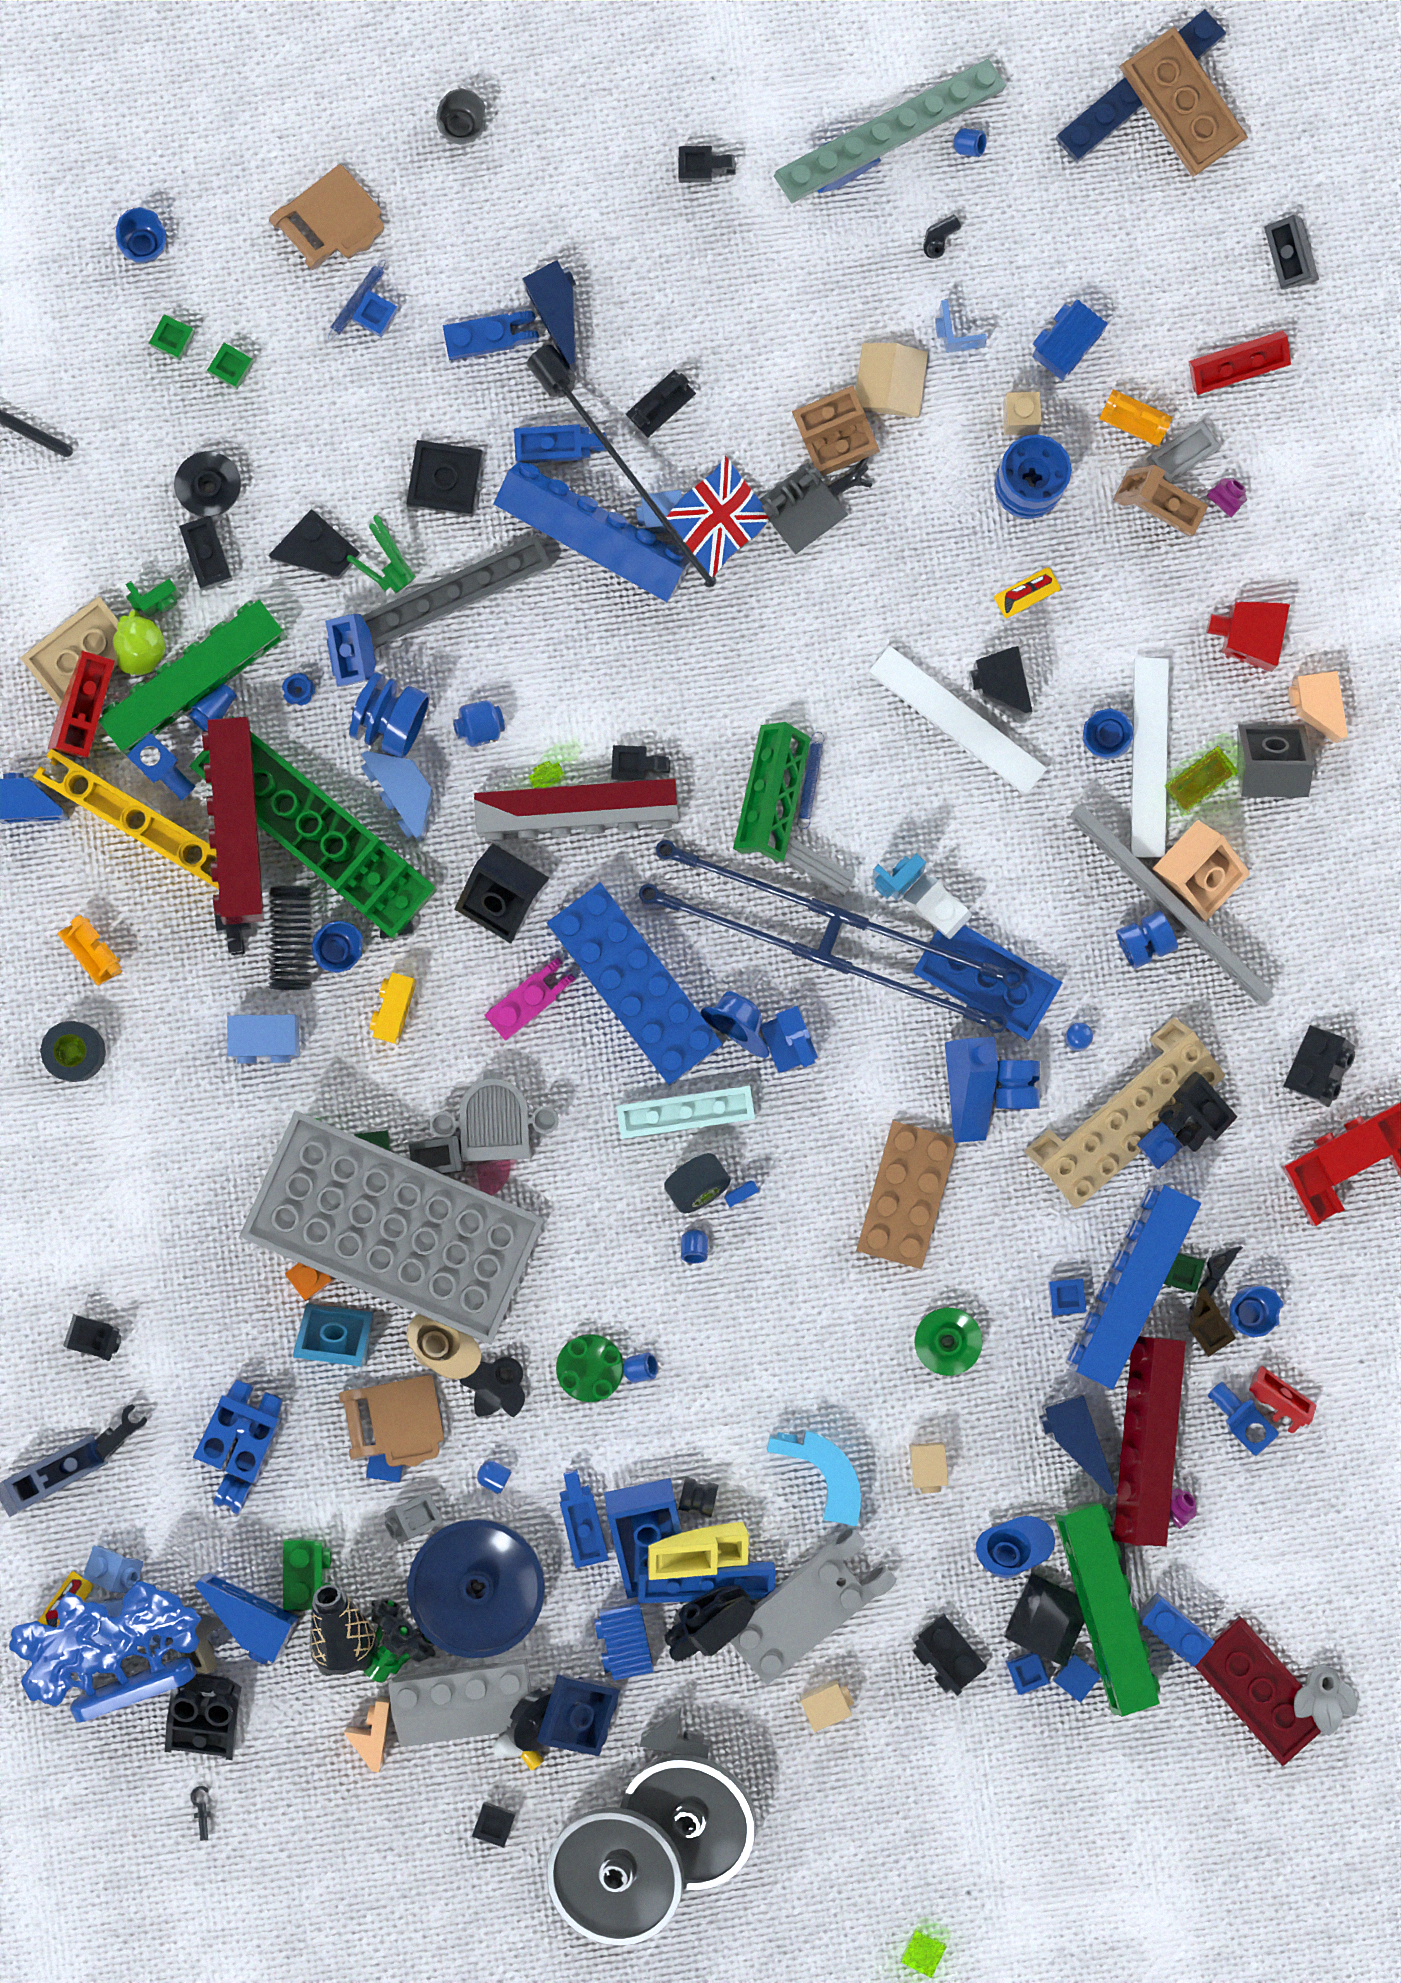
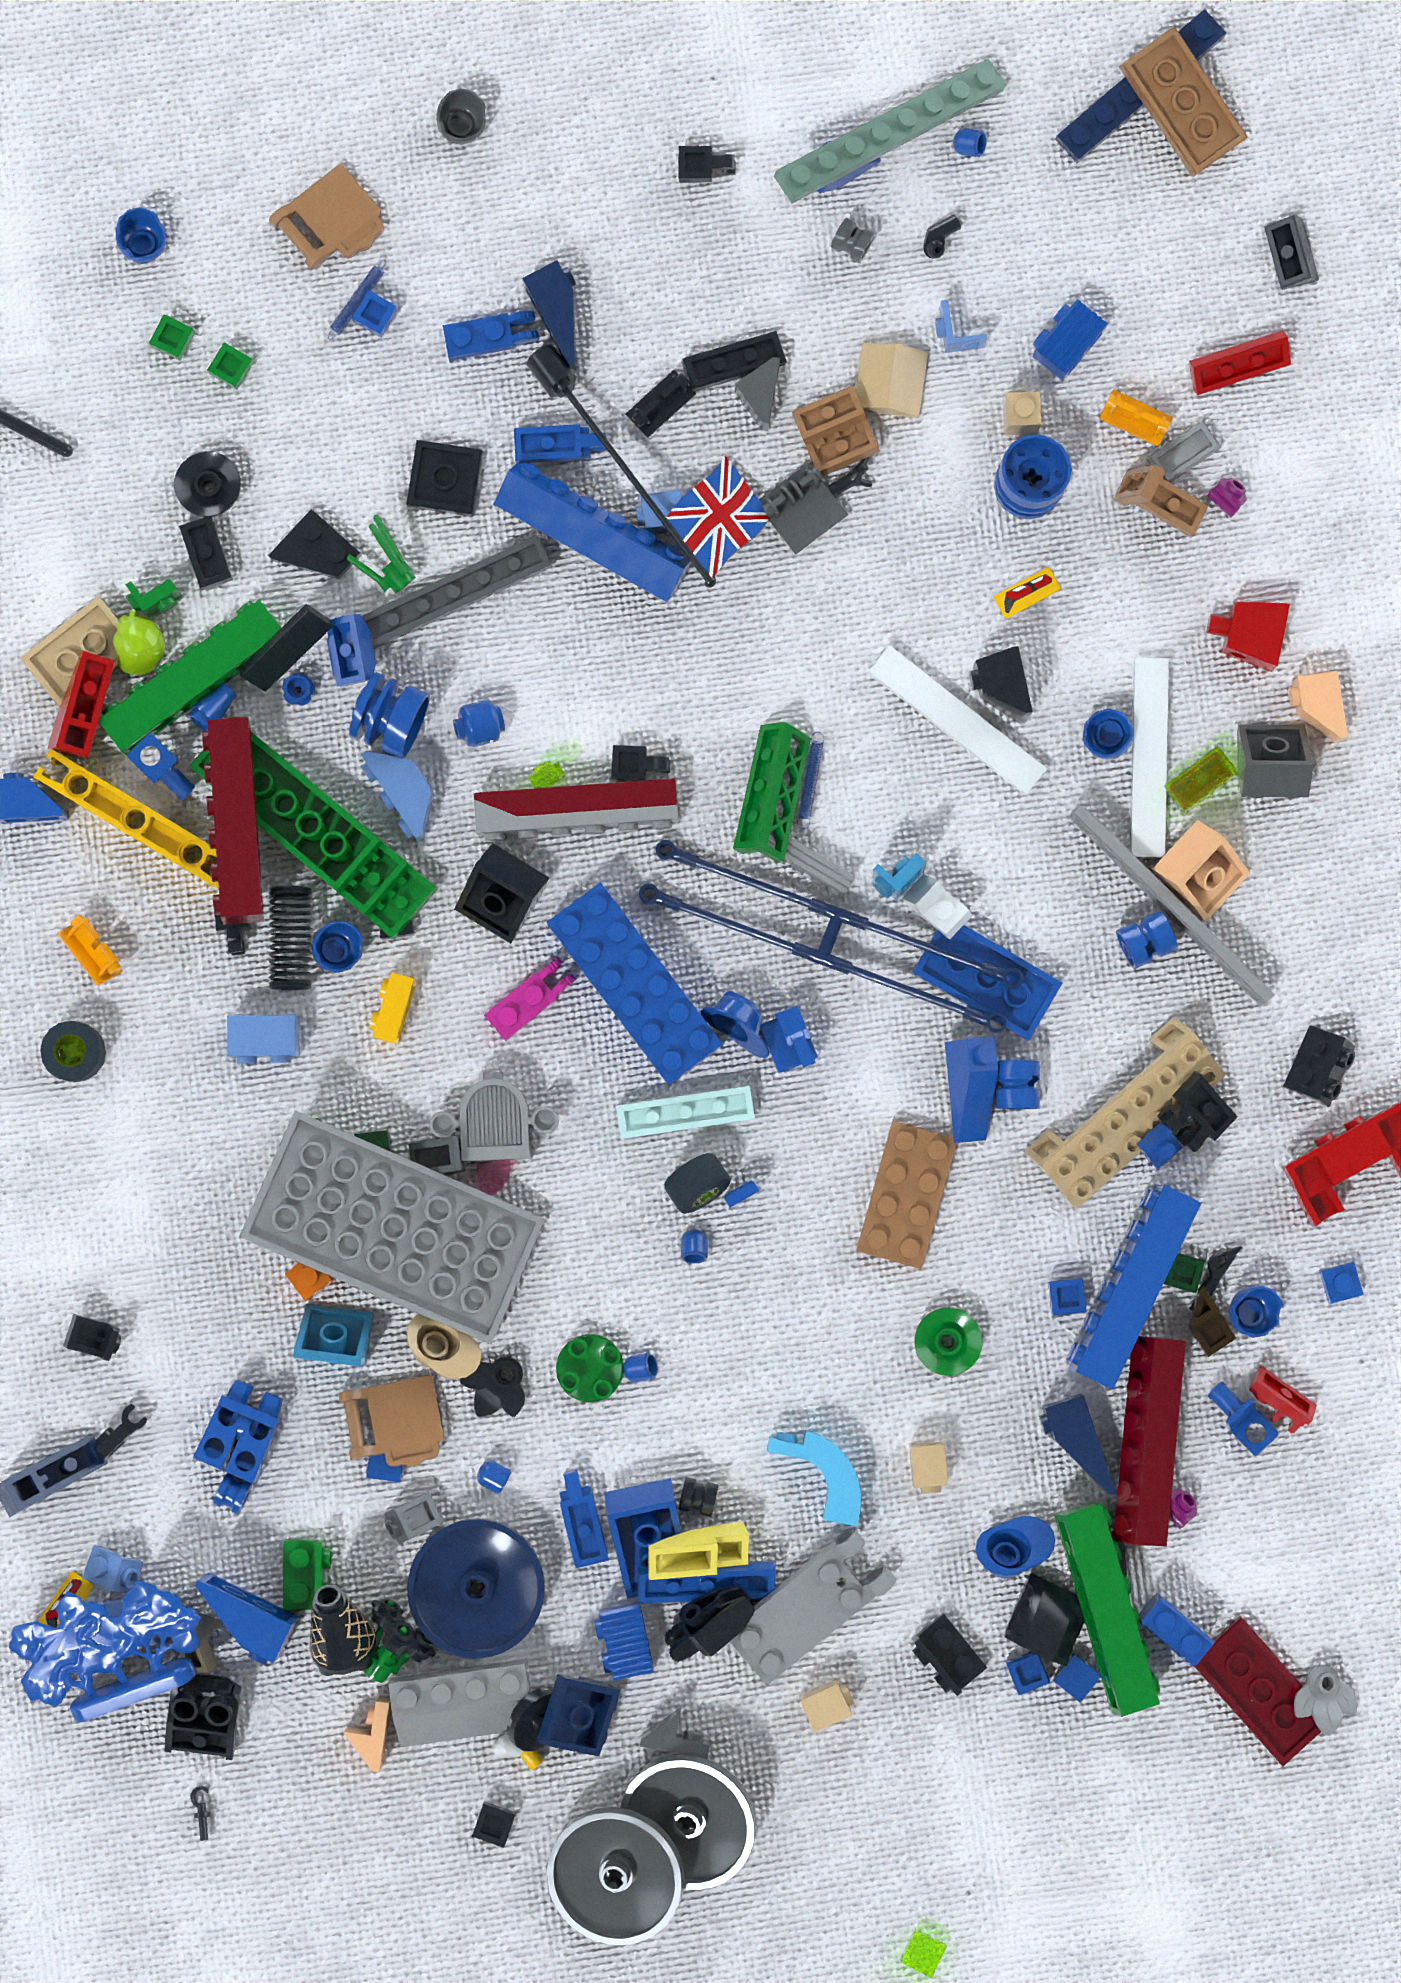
blue piece [1064,1023,1093,1052] -> none
none -> black tile [239,604,333,692]
none -> black tile [681,331,787,393]
none -> dark grey slope [735,357,780,431]
none -> dark grey wheel [831,217,875,263]
none -> blue plate [1319,1262,1364,1304]

